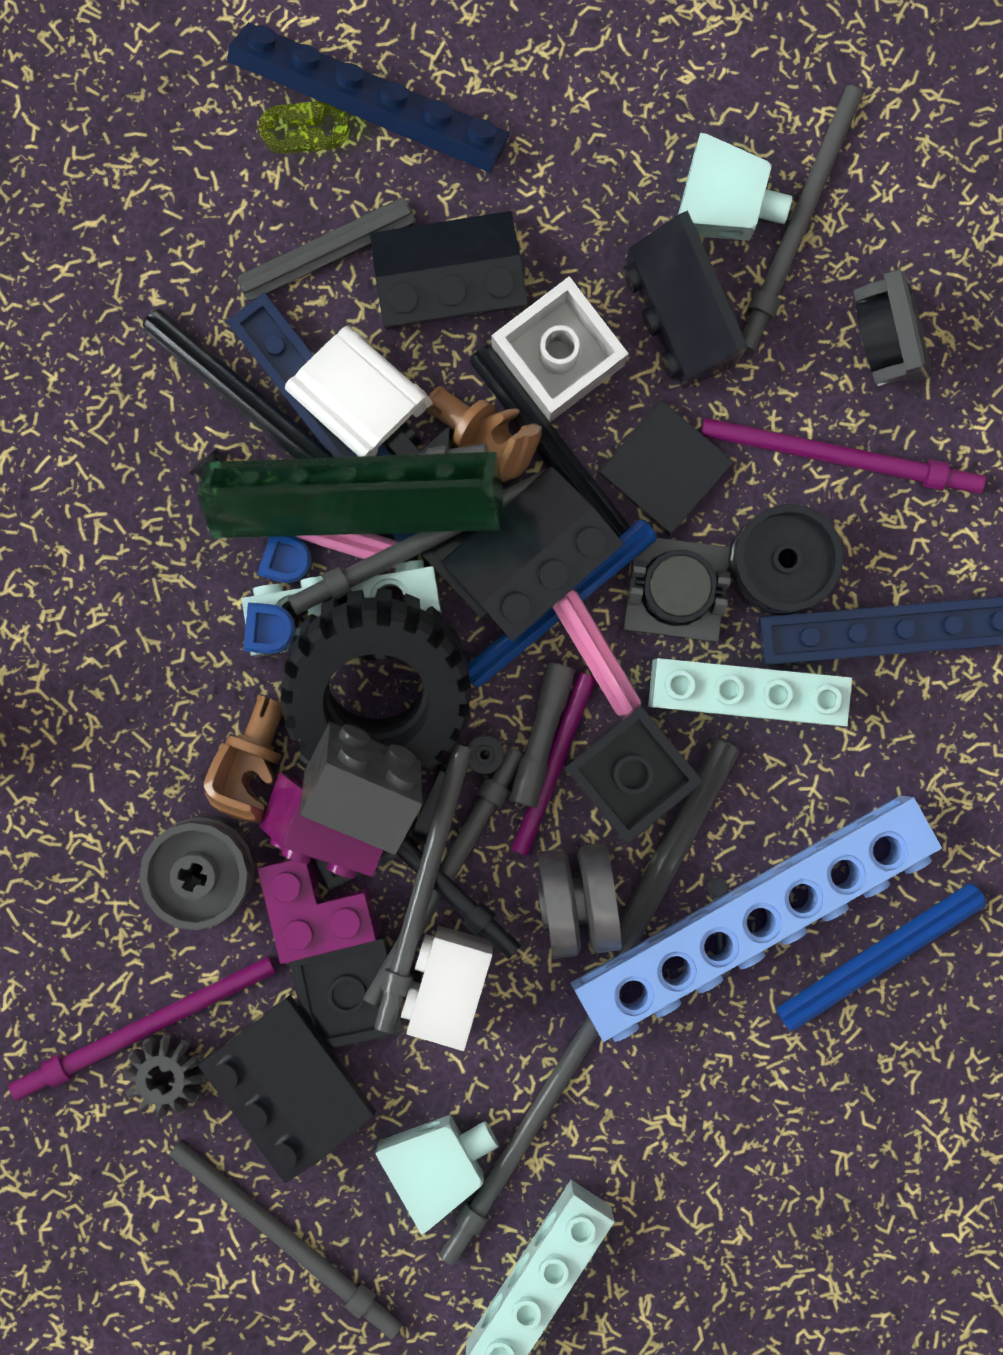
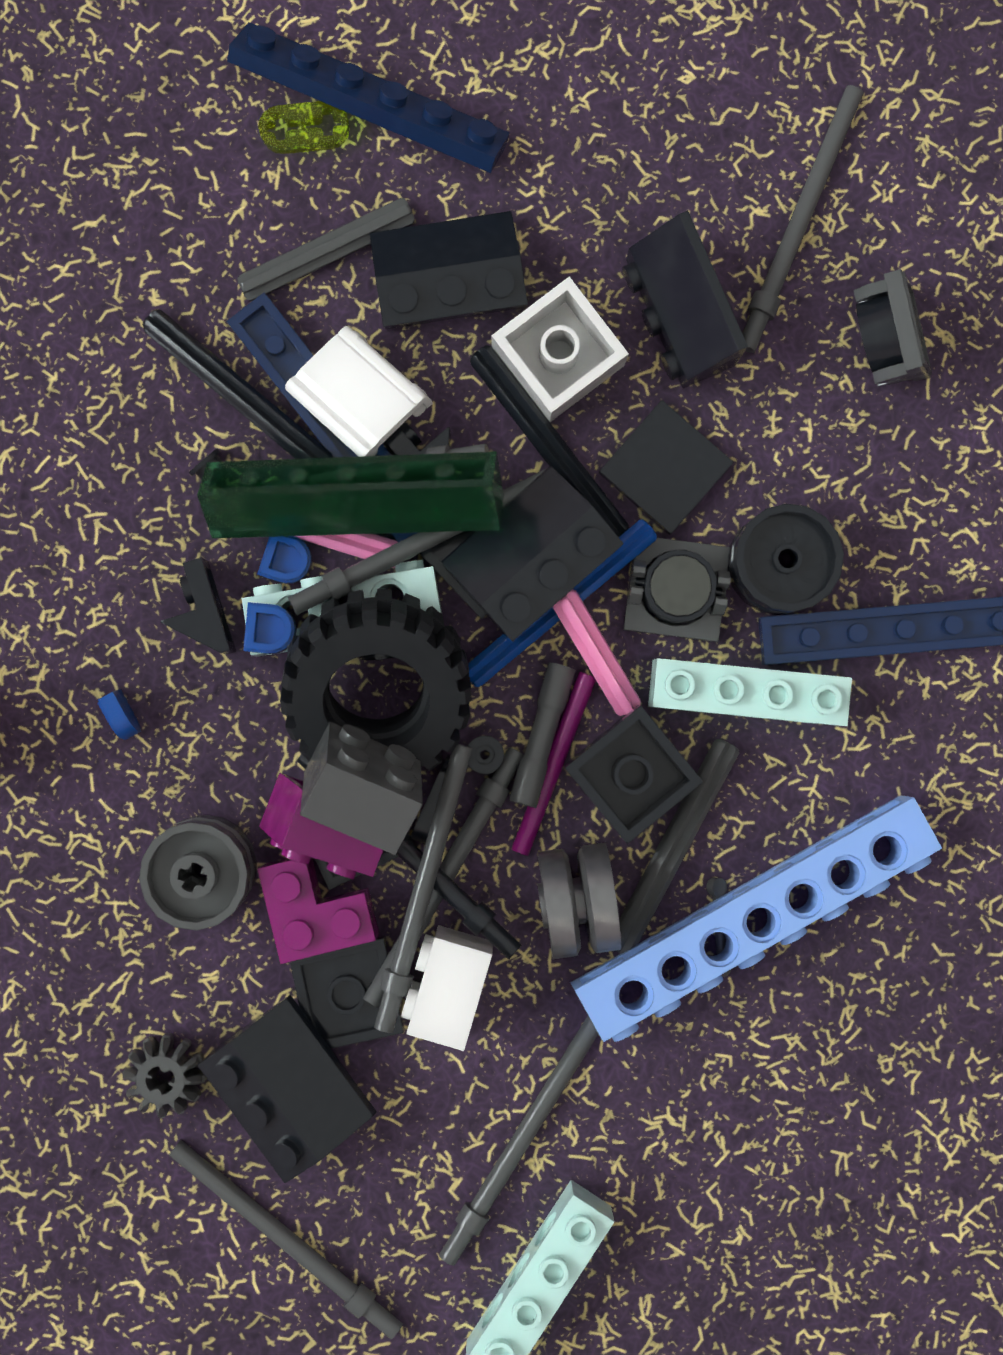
magenta bar [8,956,277,1101] -> none
medium nougat piece [204,695,282,822] -> none
light aqua torso [375,1115,499,1235] -> none
medium nougat piece [425,386,542,482] -> none
light aqua torso [678,133,792,241] -> none
magenta bar [701,417,986,494] -> none
blue axle [777,883,987,1031] -> none
none -> blue tile [98,689,141,740]
none -> black slope [161,557,236,654]

